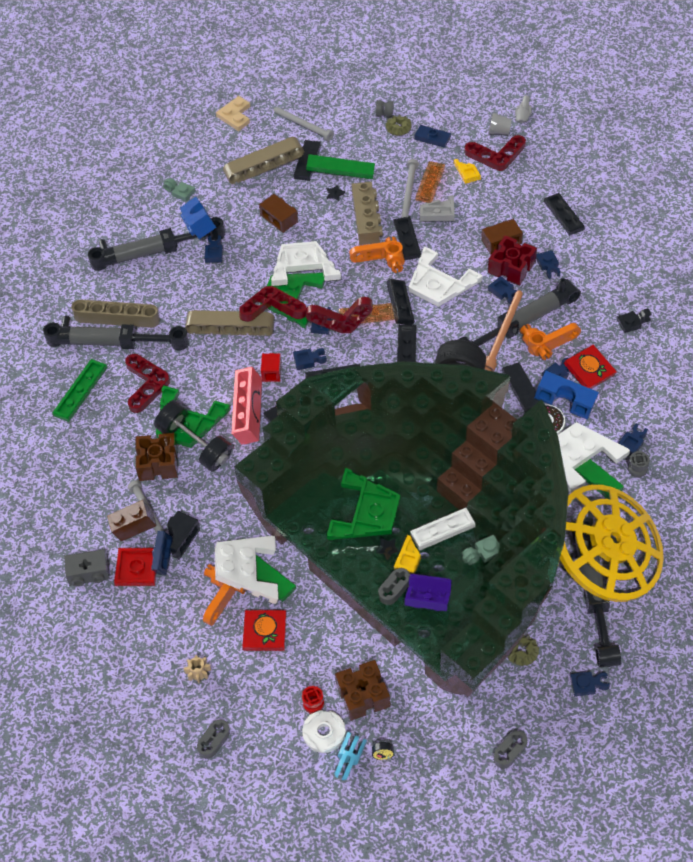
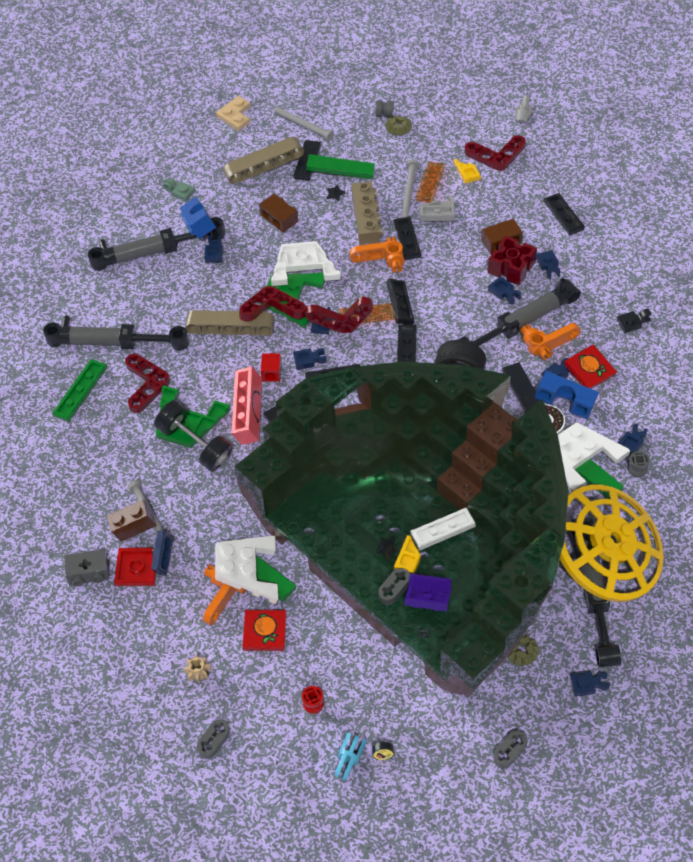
dark tan beam [71,300,160,328] -> none
reddish brown brick [135,433,178,481] -> none
black arch [167,511,200,560] -> none
white tile [302,710,346,753] -> none
green wing [327,468,401,540] -> none
reddish brown brick [335,660,391,721] -> none
white wing [409,247,483,307] -> none
dark blue plate [414,125,451,148] -> none
sand green plate [462,535,504,565] -> none
nougat piece [485,290,523,372] -> none
light grey piece [489,113,512,135] -> none

